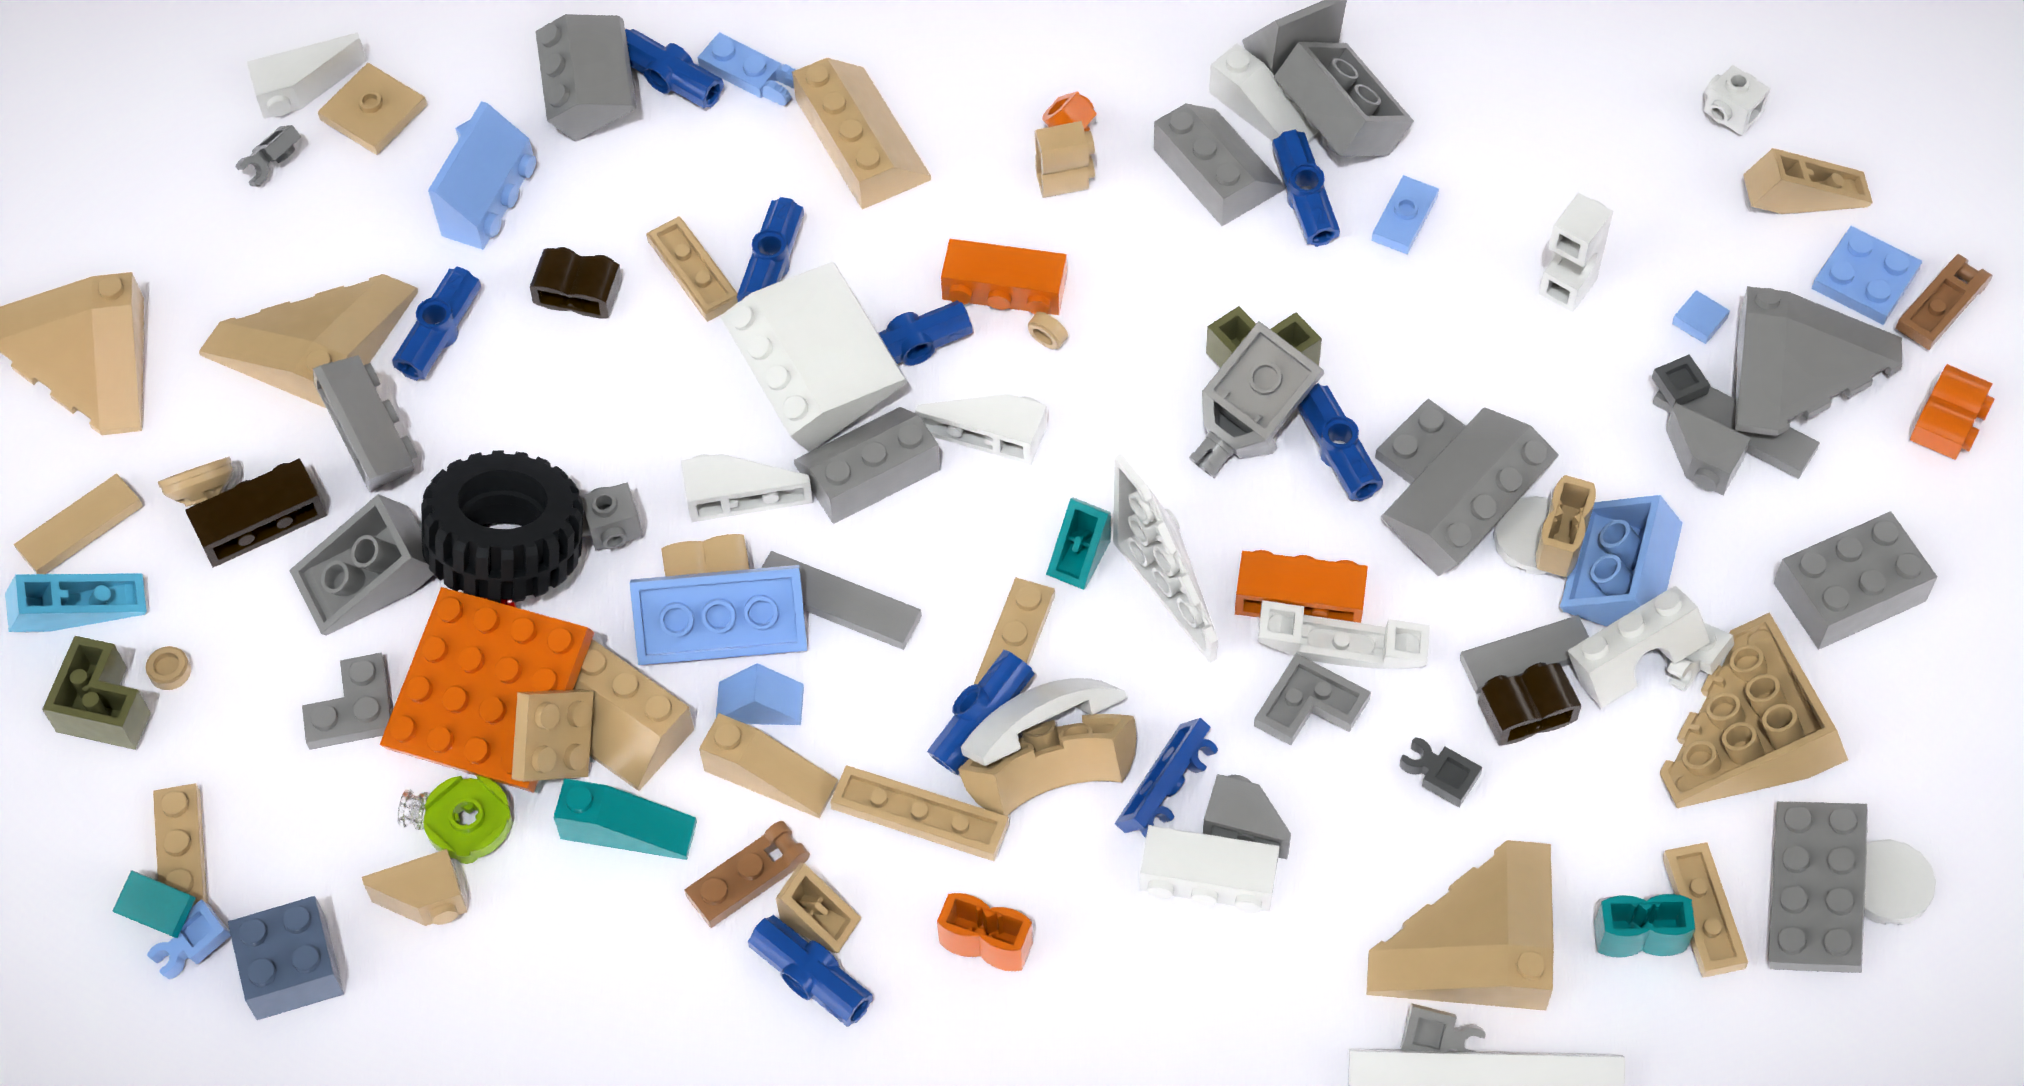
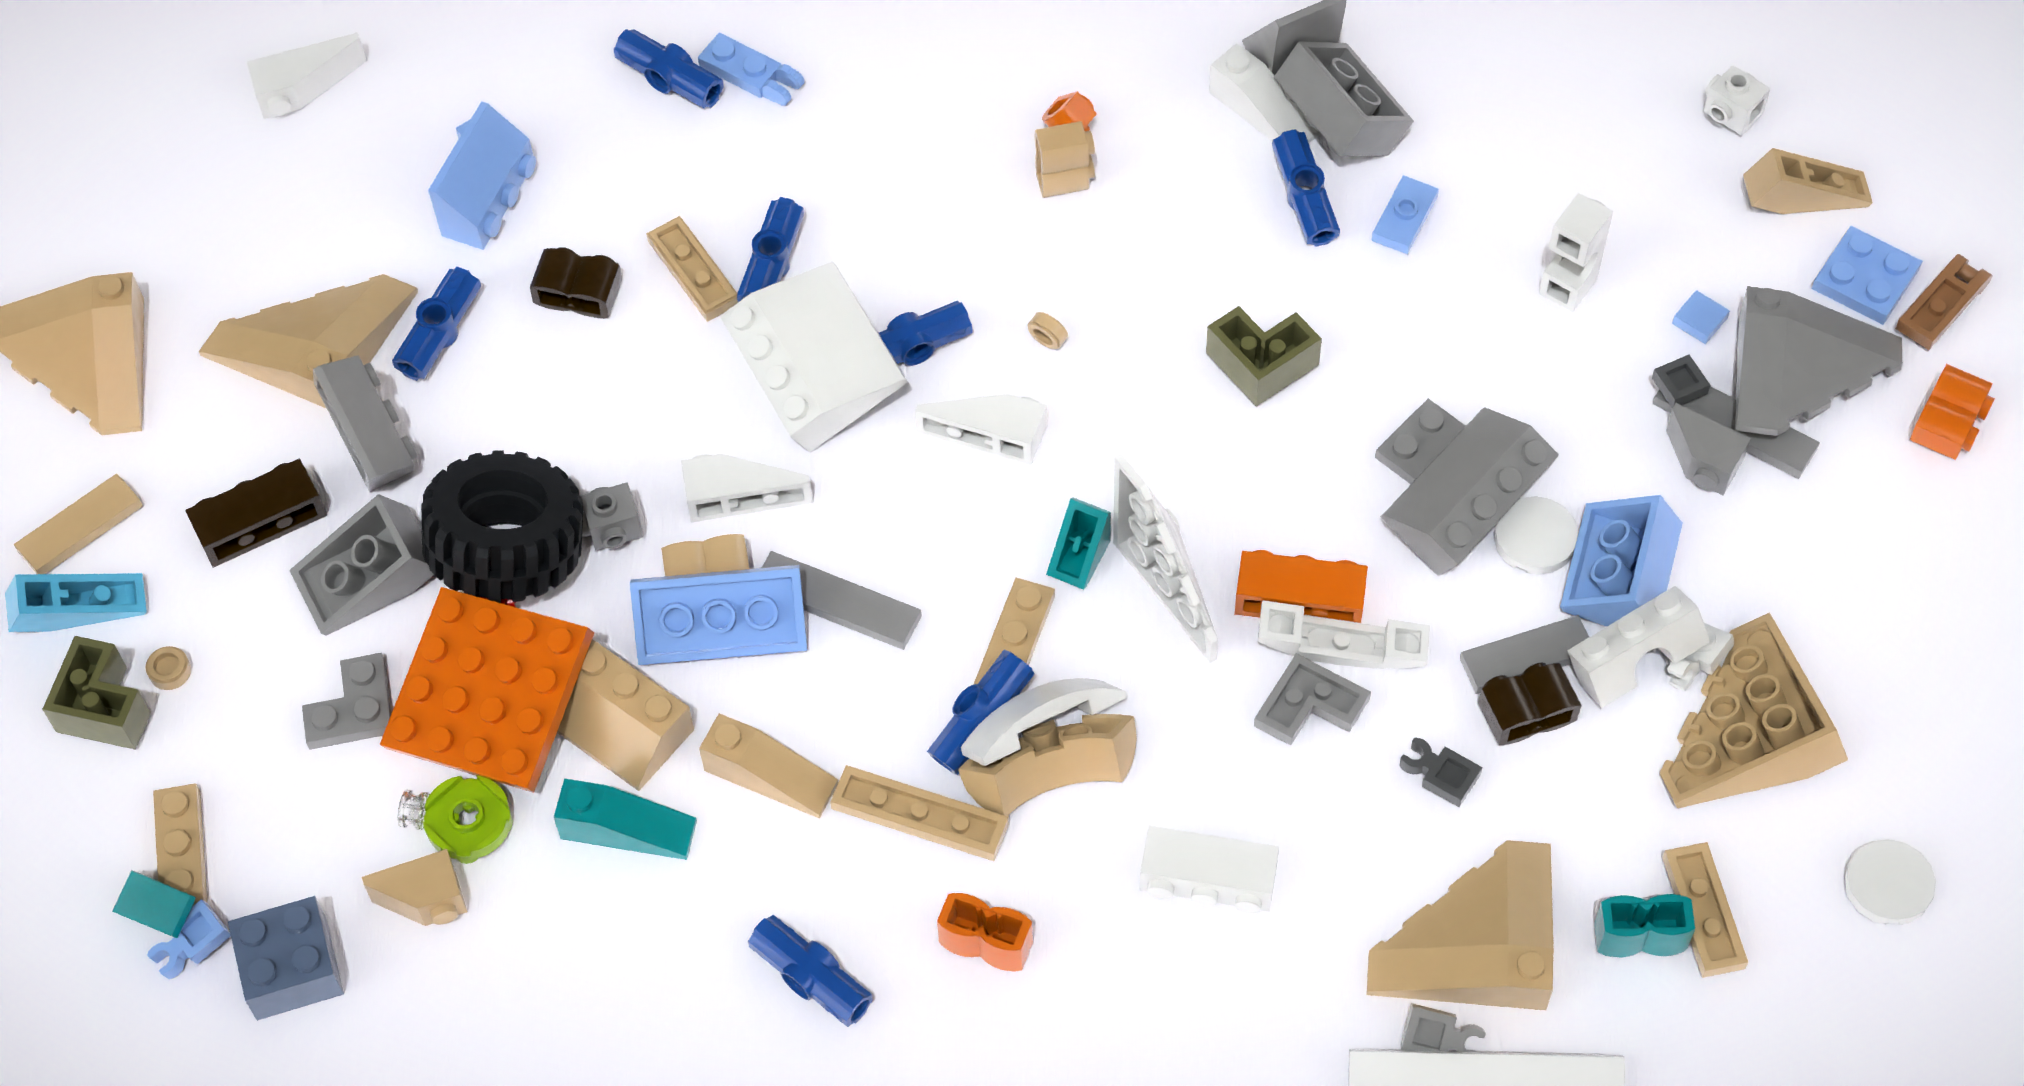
tan piece [158,456,234,507] -> none
plate [235,125,302,186] -> none
tan plate [317,62,427,155] -> none
tan plate [512,689,594,782] -> none
light grey slope [535,14,637,142] -> none
medium nougat plate [684,821,810,928] -> none
light blue slope [716,663,804,725] -> none
tan slope [776,863,861,953] -> none
tan slope [792,57,931,210] -> none
light grey slope [794,407,940,524] -> none
orange brick [941,238,1067,315] -> none
blue plate [1114,718,1218,838] -> none
light grey slope [1153,103,1285,226] -> none
light grey plate [1189,321,1324,478] -> none
light grey slope [1203,774,1291,860] -> none
blue piece [1297,383,1383,502] -> none
tan brick [1536,475,1596,577] -> none
light grey plate [1769,801,1868,973] -> none
light grey brick [1773,511,1938,650] -> none

